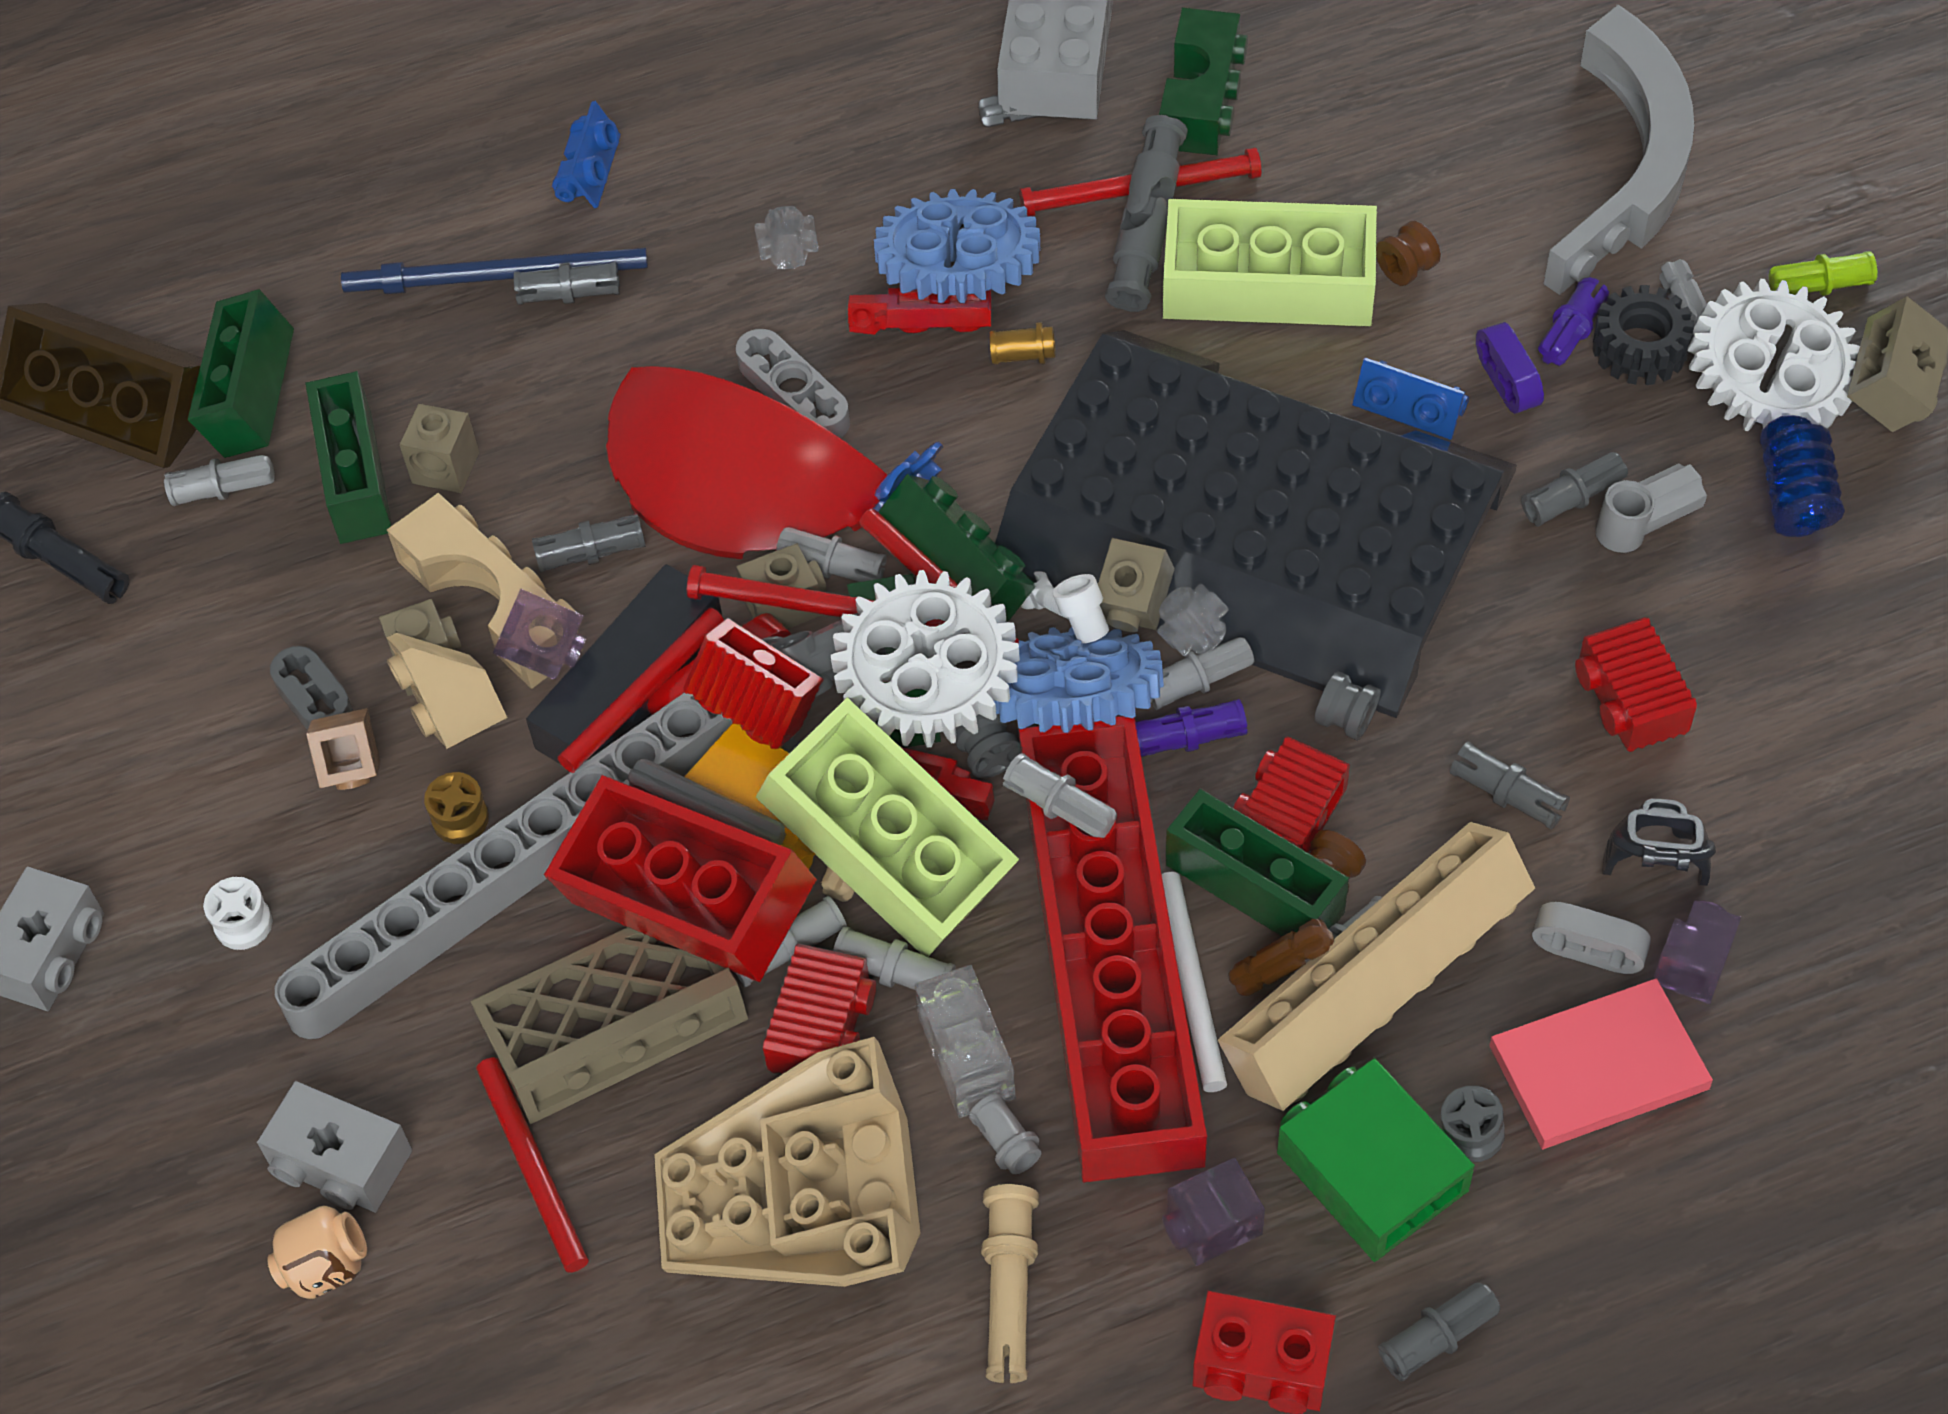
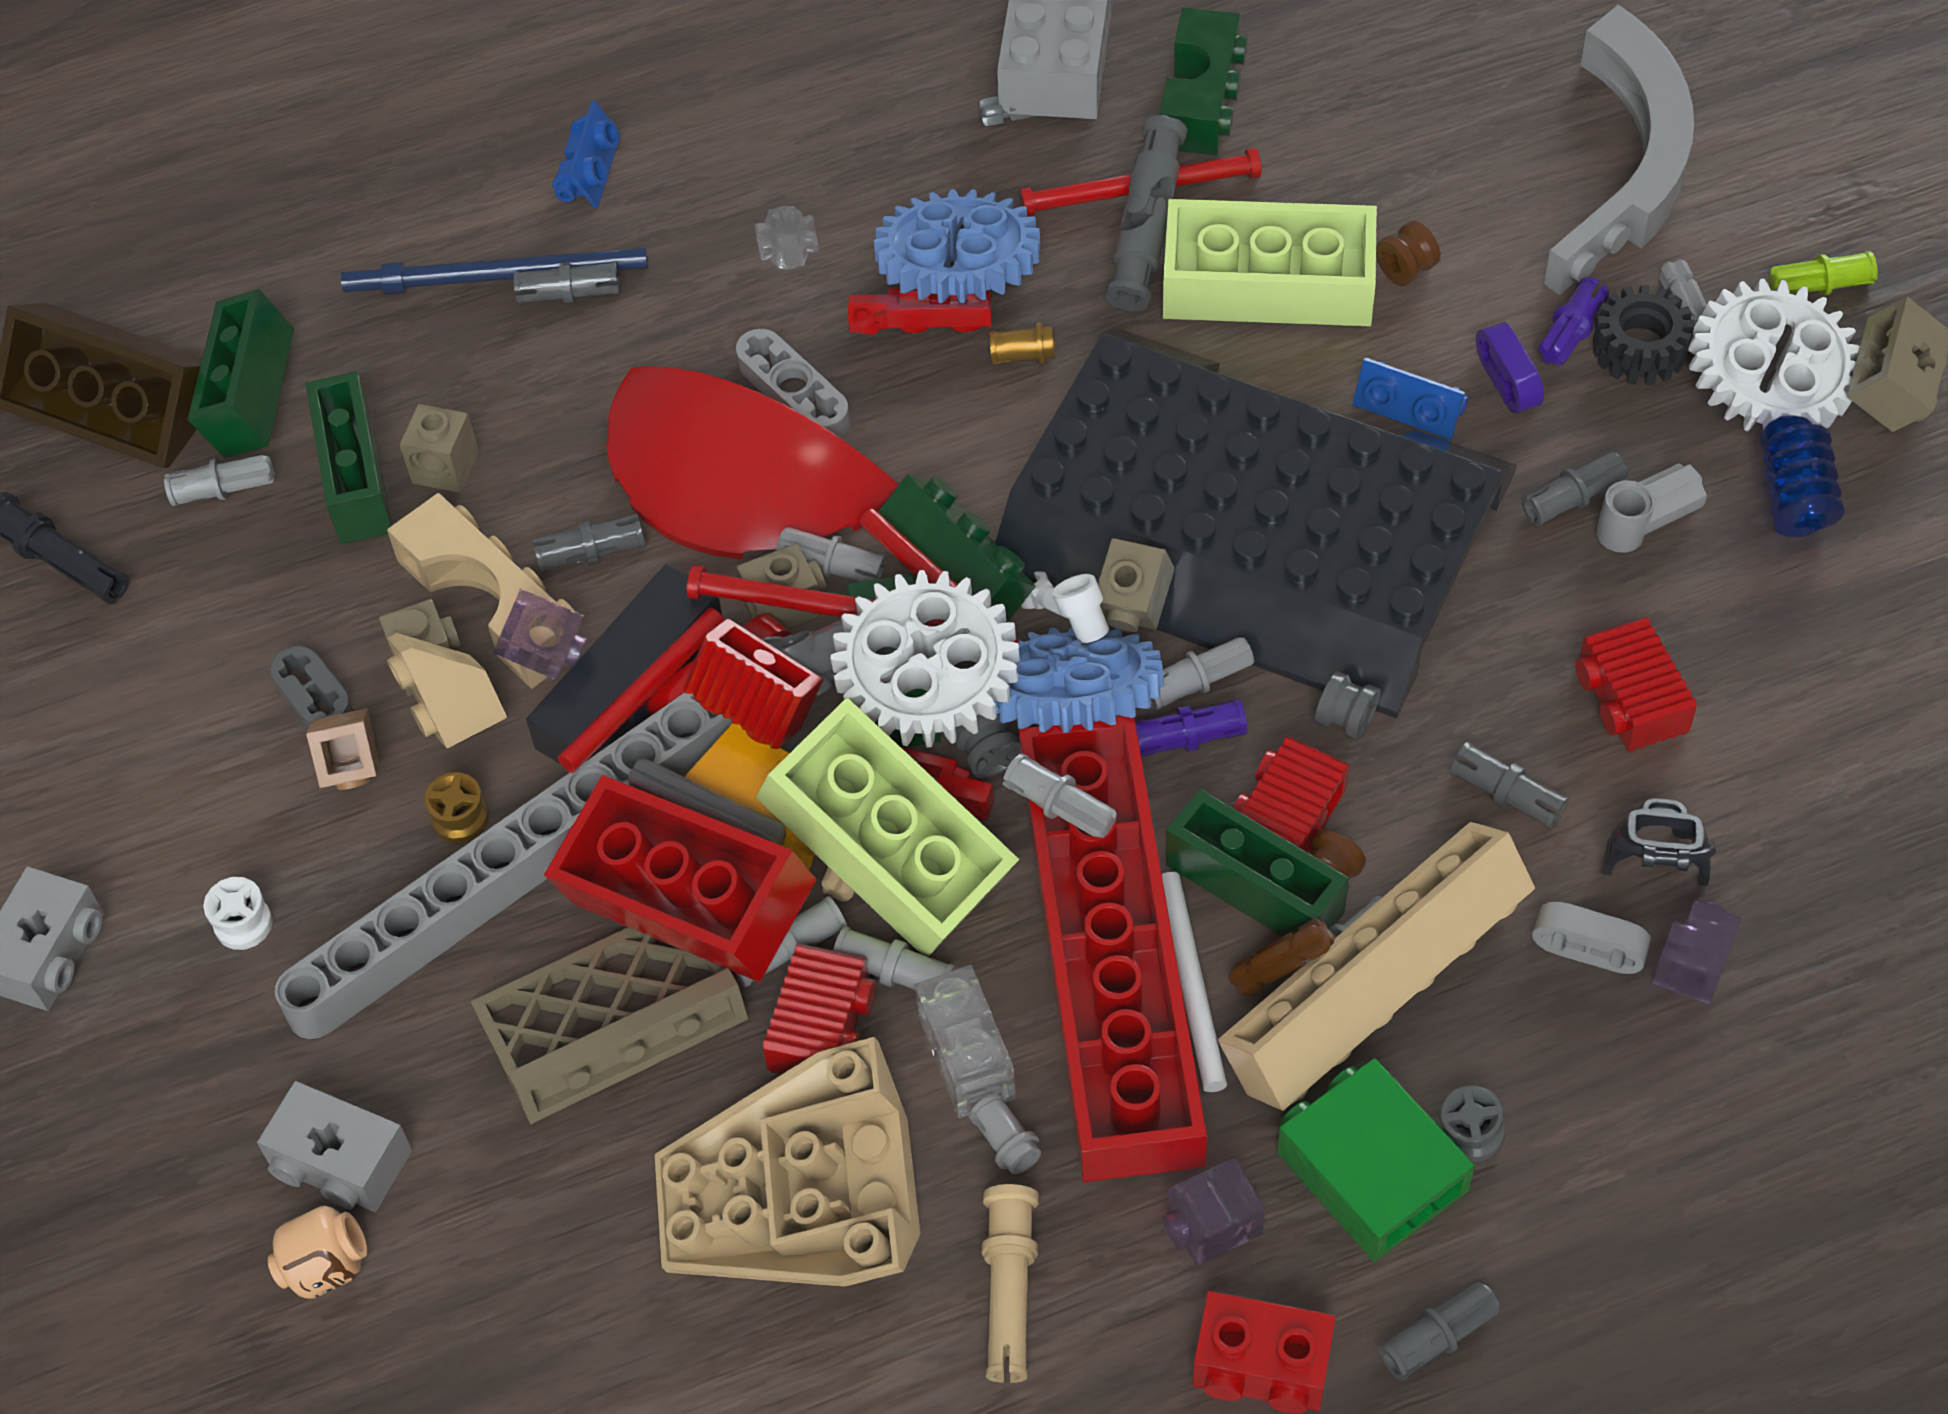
red bar [476,1057,589,1273] -> none
blue plate [873,441,943,511] -> none
clear gear [1157,584,1229,656] -> none
coral tile [1489,978,1713,1150] -> none

